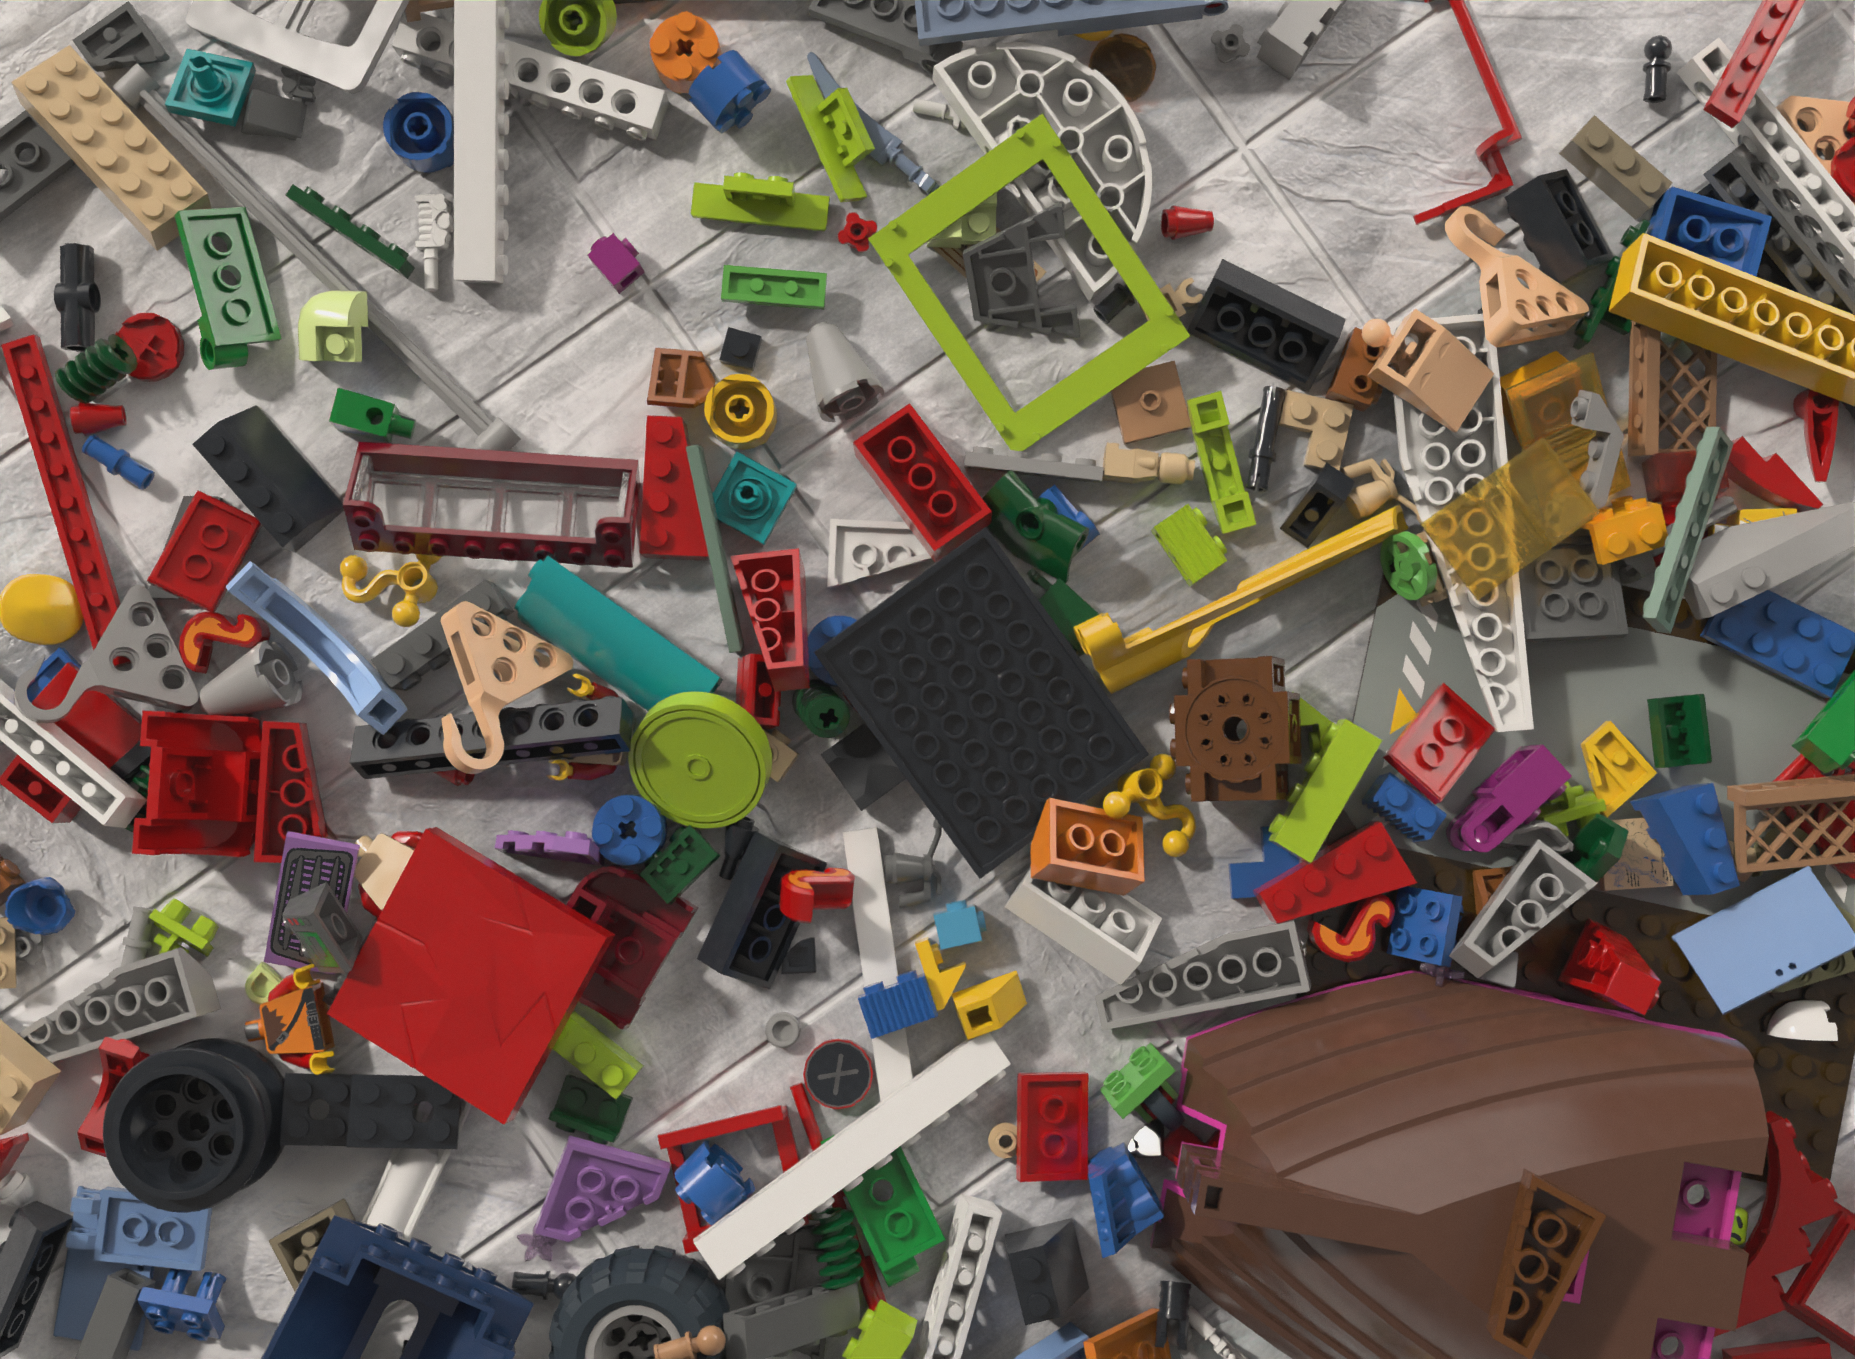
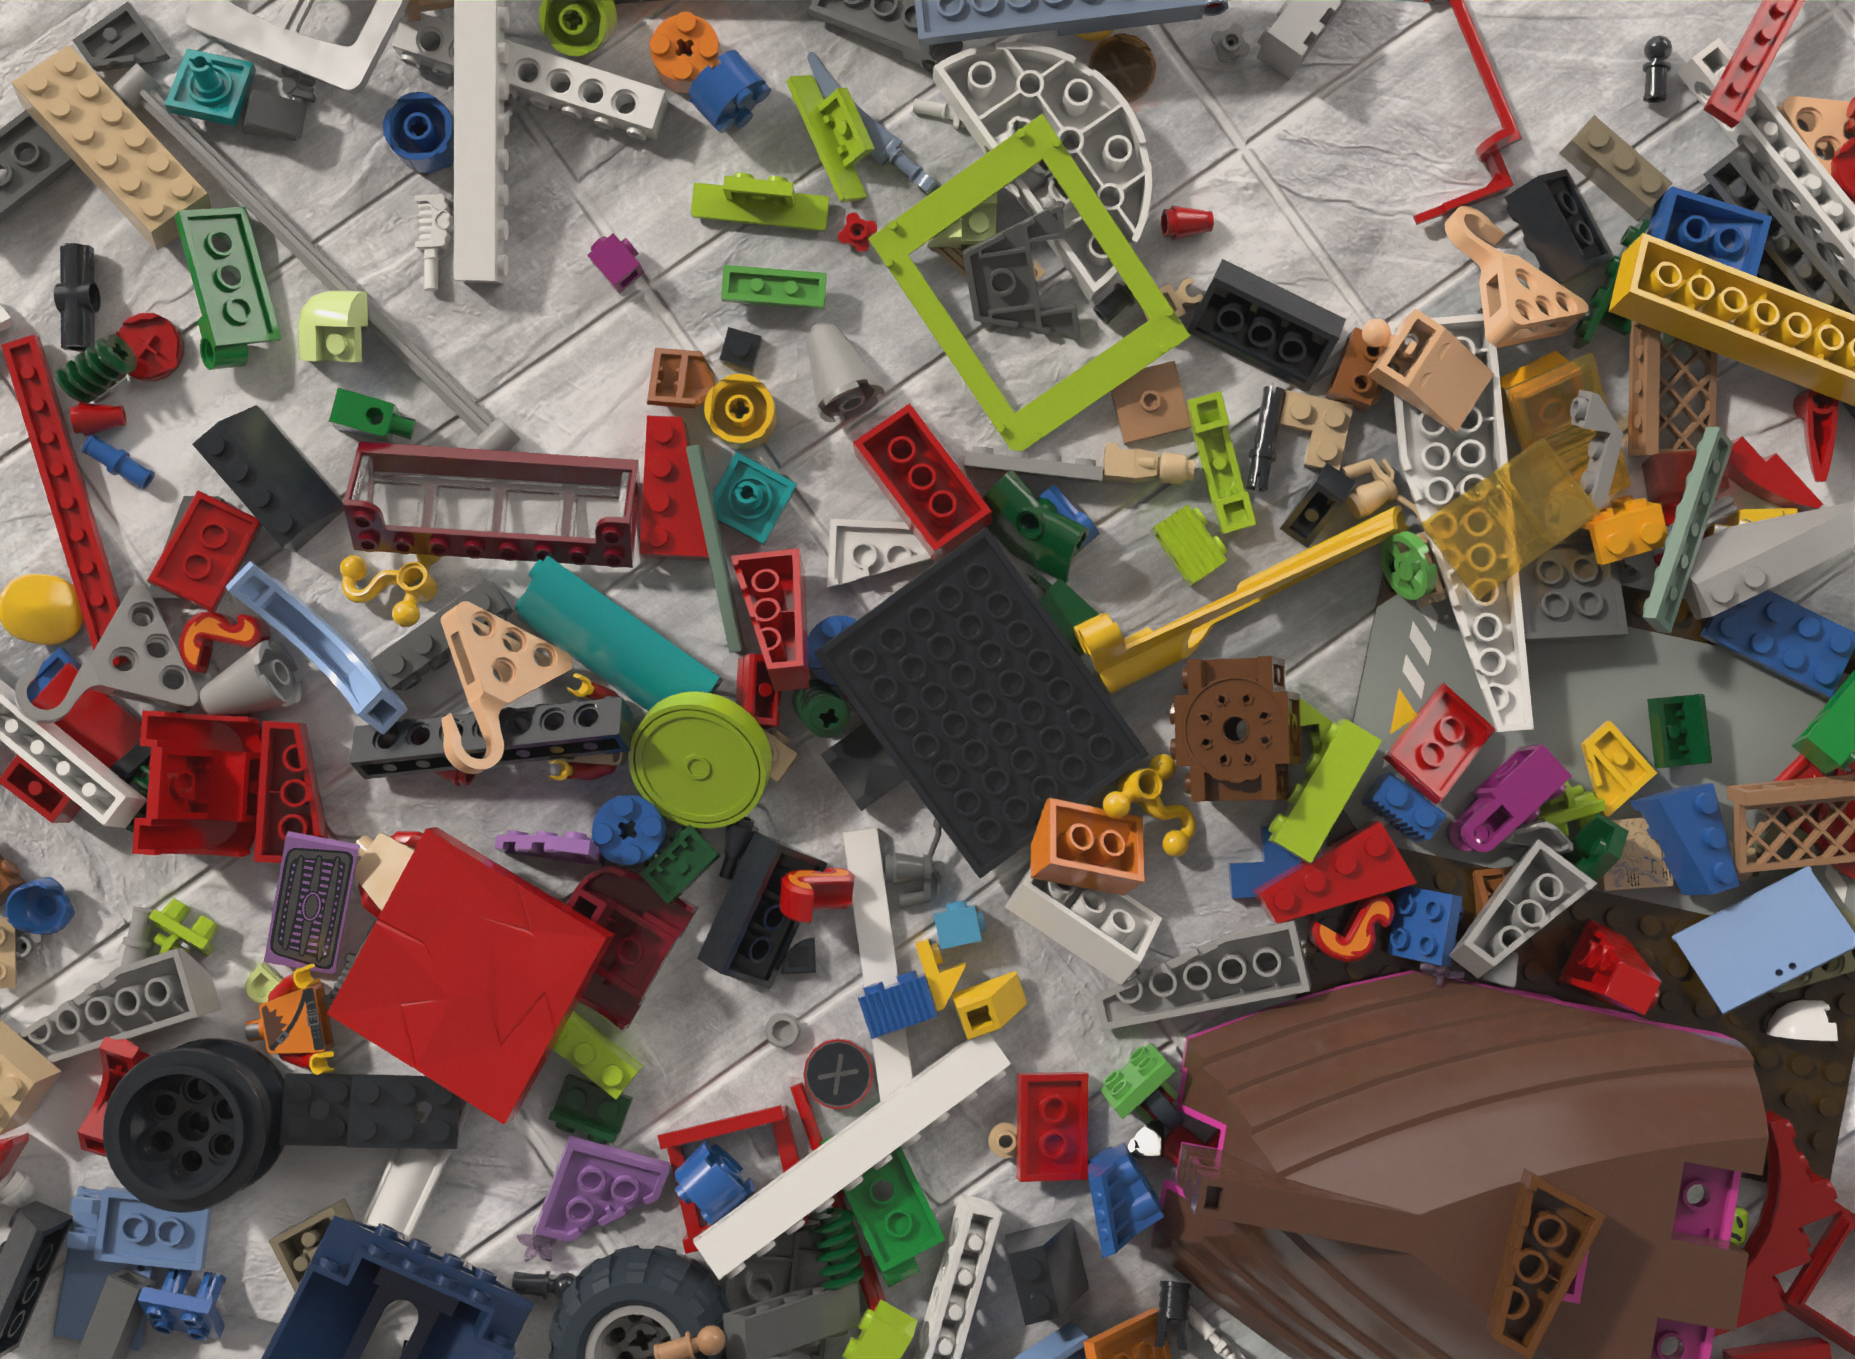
dark grey slope [282,882,363,973] -> none
dark green plate [285,184,415,279] -> none

